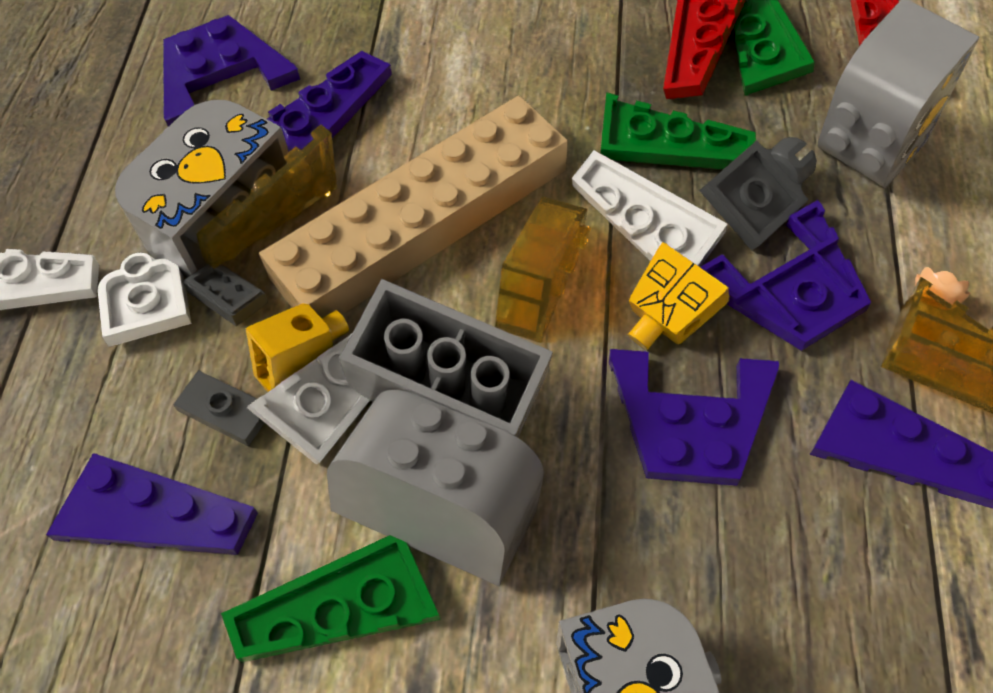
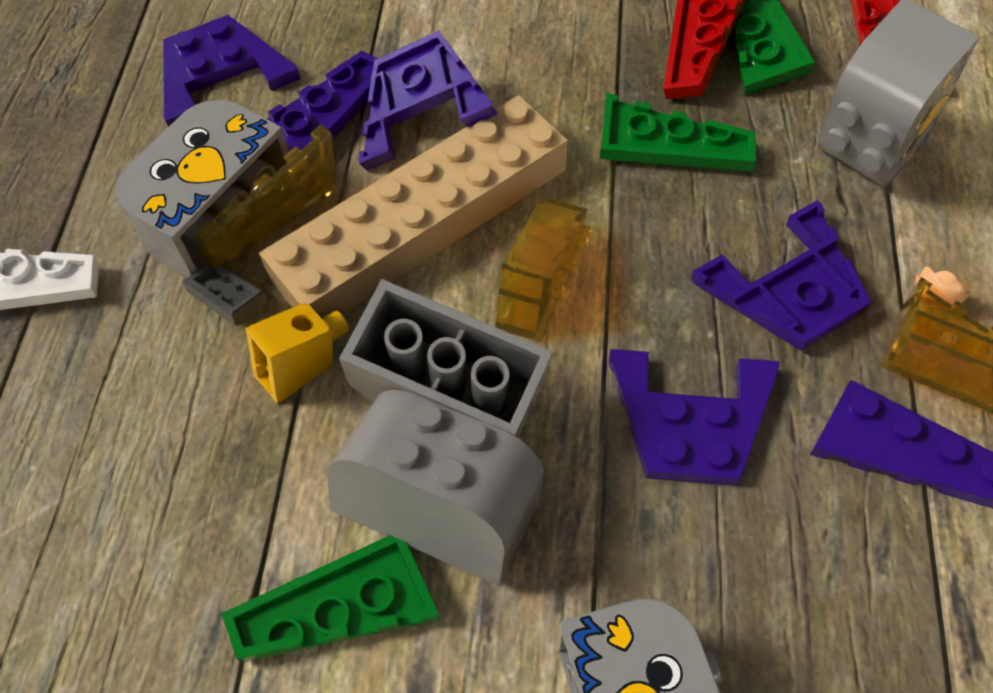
dark purple wing [46,453,258,555] -> none
white plate [98,253,192,347] -> none
dark grey plate [173,370,265,447] -> none
white wing [247,333,370,464] -> none
white wing [572,150,728,267] -> none
yellow torso [628,242,729,350] -> none
dark grey plate [699,137,817,251] -> none
none -> dark purple wing [358,30,498,171]

